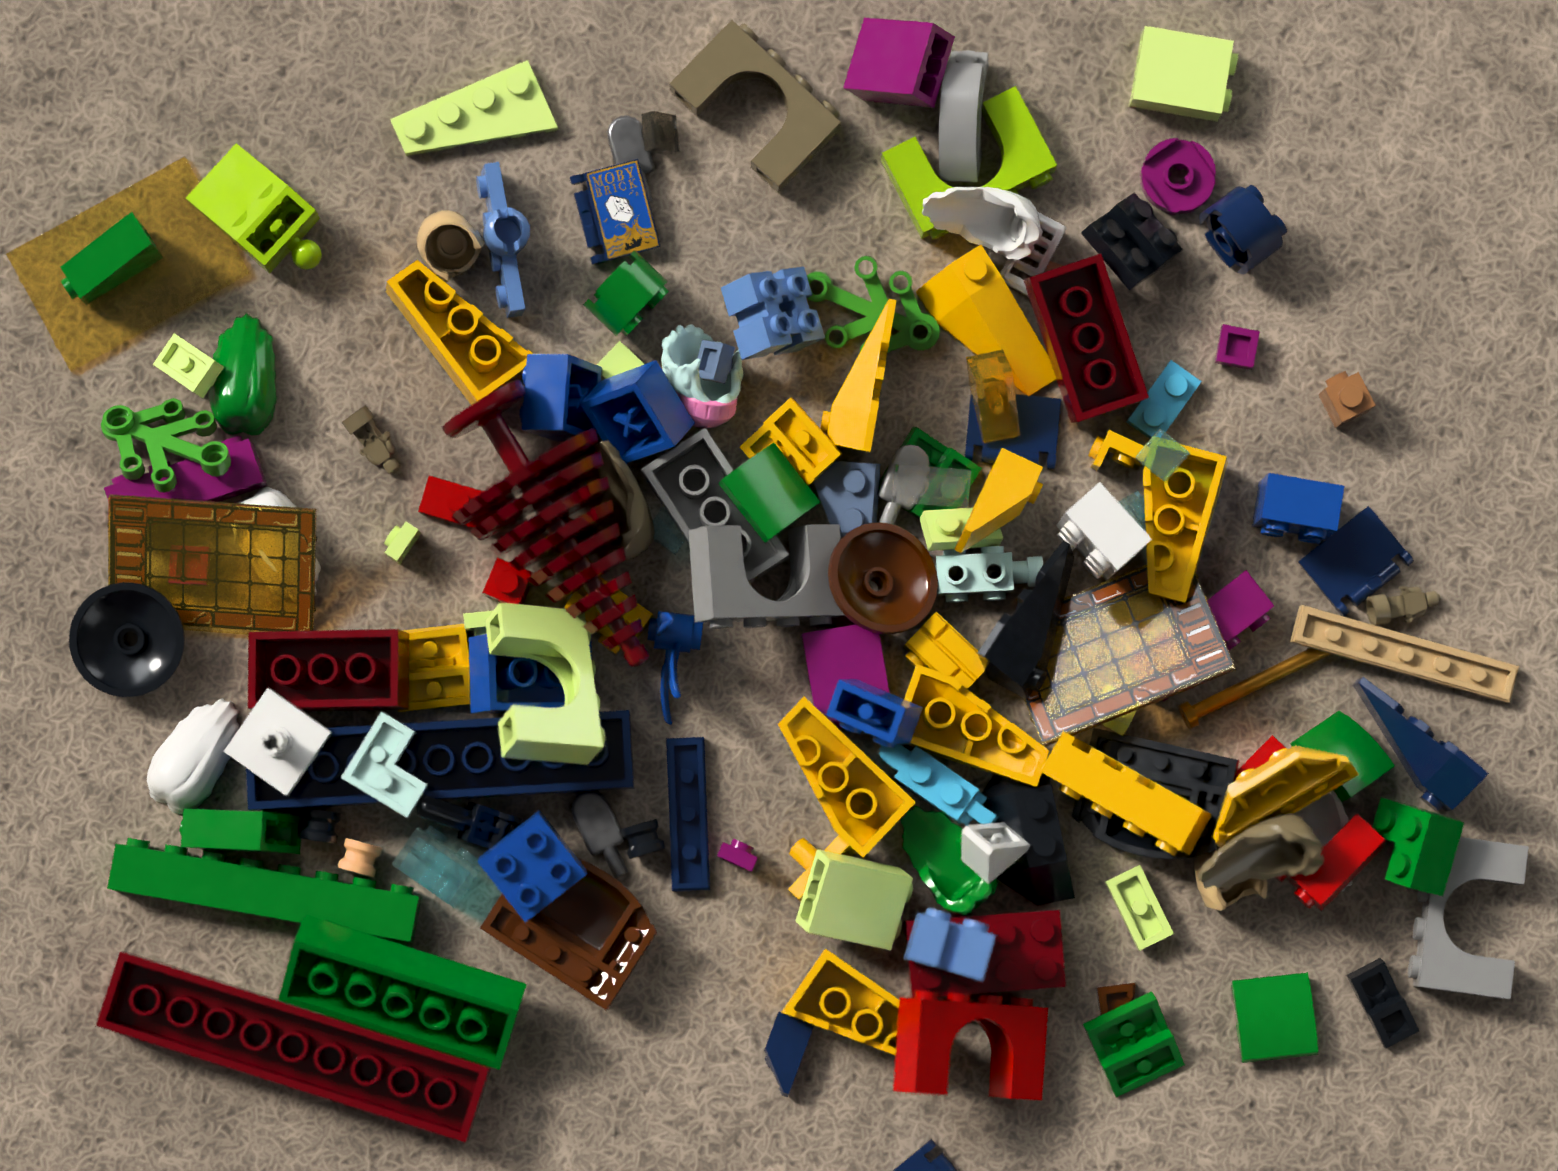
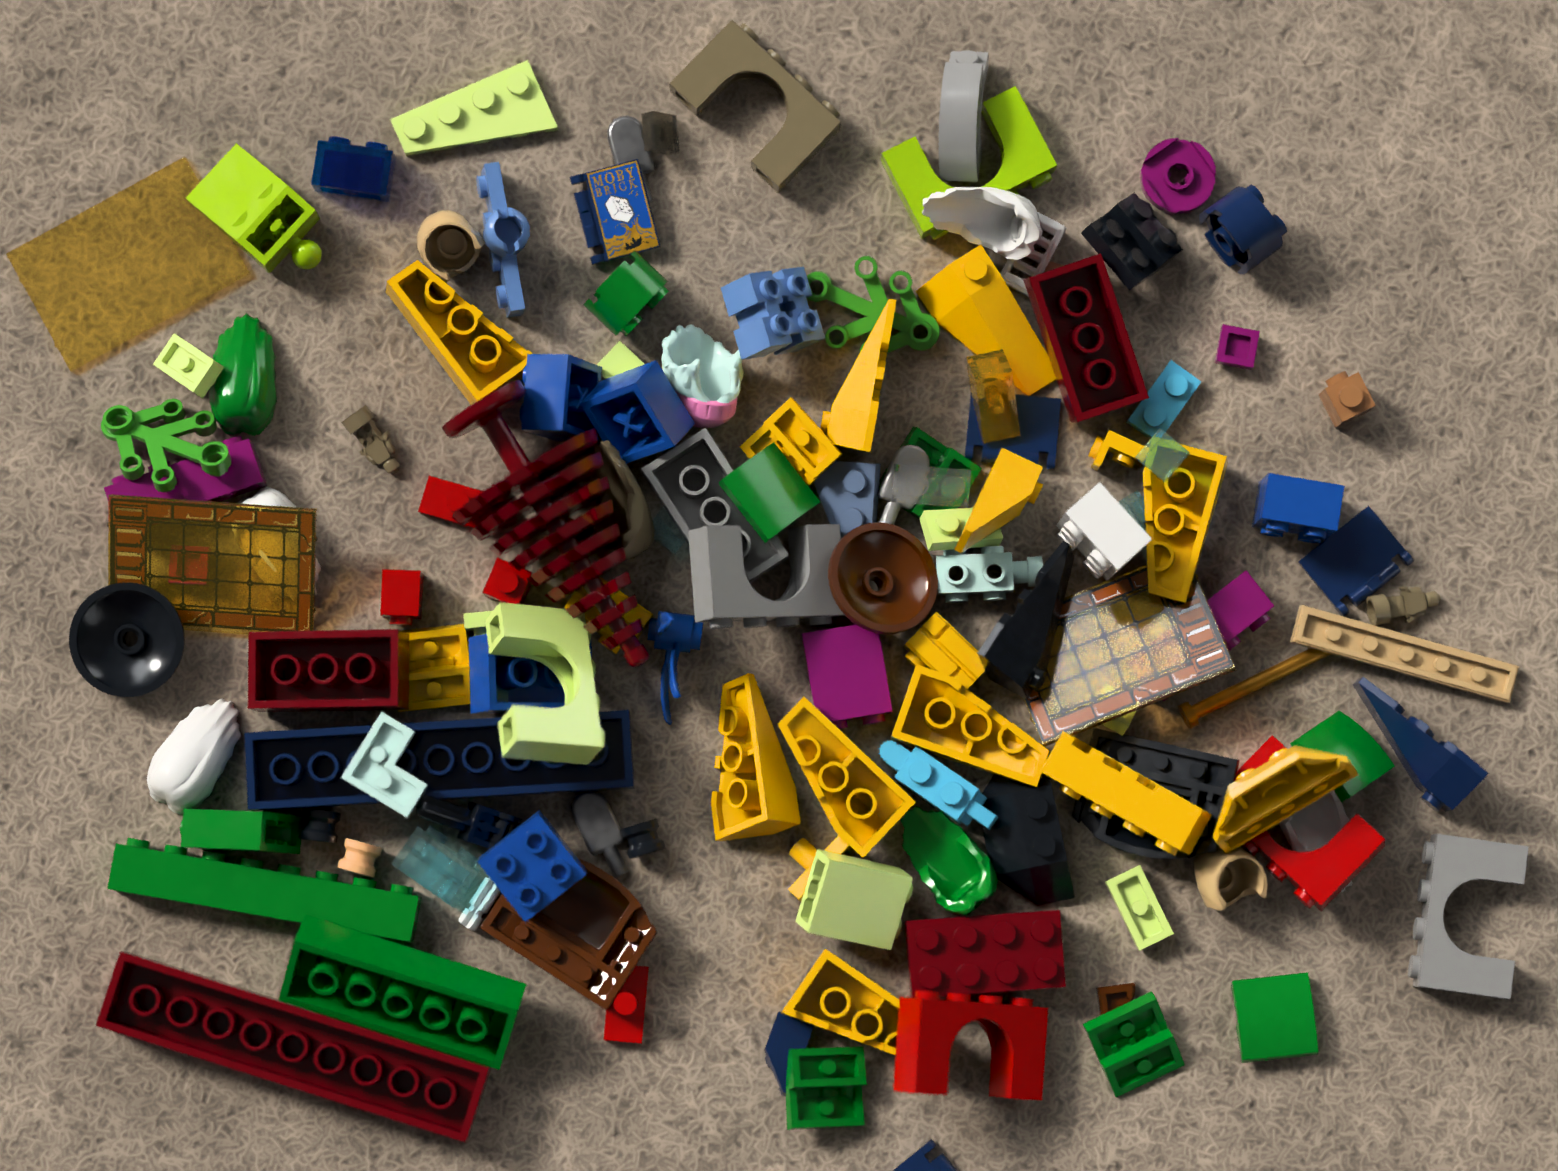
green slope [60,212,163,305] -> none
white tile [223,688,333,796] -> none
yellowish green plate [384,522,421,564] -> none
dark blue tile [666,737,710,891] -> none
sand blue plate [697,340,735,384] -> none
magenta plate [717,839,758,872] -> none
blue brick [826,679,923,748] -> none
magenta brick [843,17,955,108] -> none
medium blue brick [904,908,996,981] -> none
white slope [961,822,1031,884] -> none
yellowish green brick [1129,26,1238,122] -> none
dark tan hair [1198,813,1324,889] -> none
black slope [1346,958,1419,1049] -> none
green brick [1372,797,1465,896] -> none
none -> clear blue brick [311,136,396,202]
none -> red brick [380,569,424,626]
none -> white axle [459,877,501,931]
none -> red tile [604,966,649,1044]
none -> yellow wedge [711,673,801,841]
none -> green slope [786,1046,867,1130]

